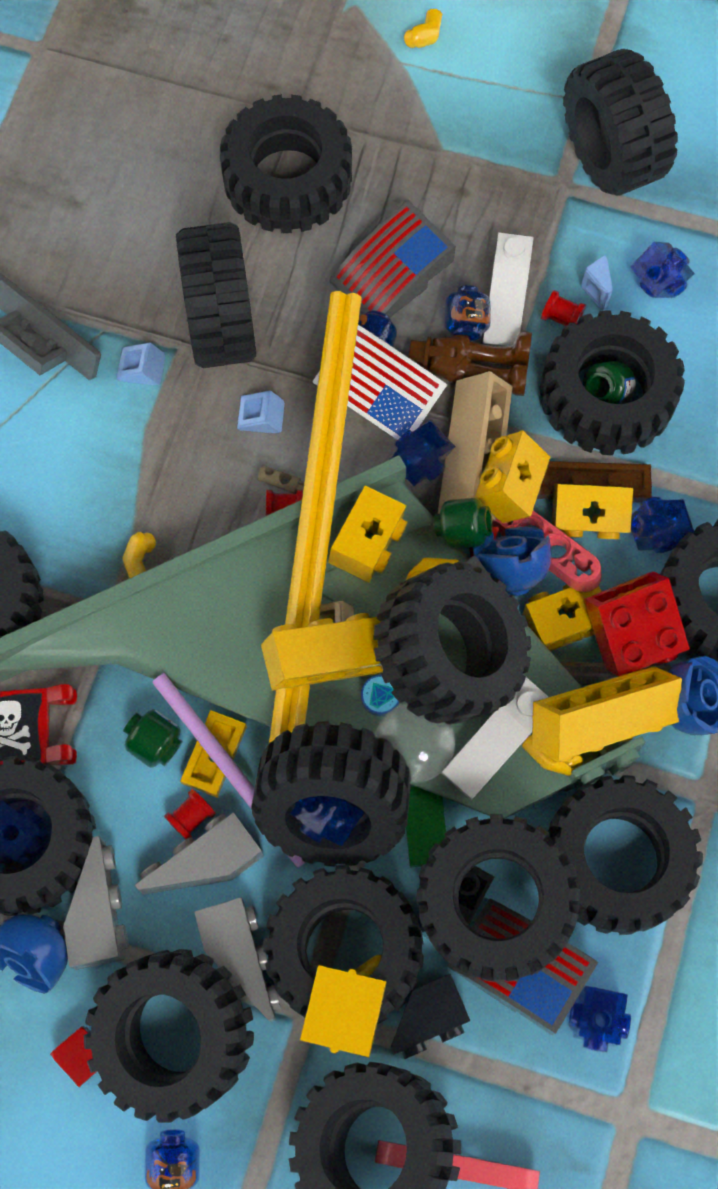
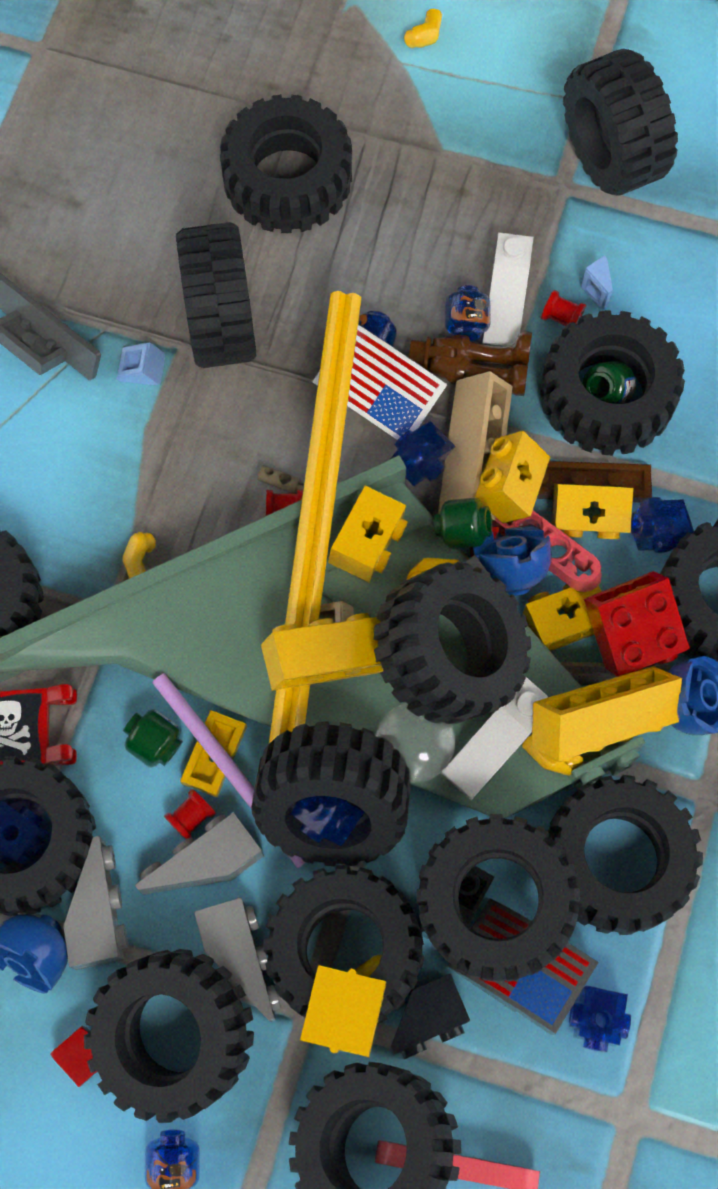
light blue slope [237,390,285,433] -> none
slope [330,200,456,329] -> none
tile [361,675,400,716] -> none
green tile [406,786,446,868] -> none
clear blue brick [630,241,695,298] -> none

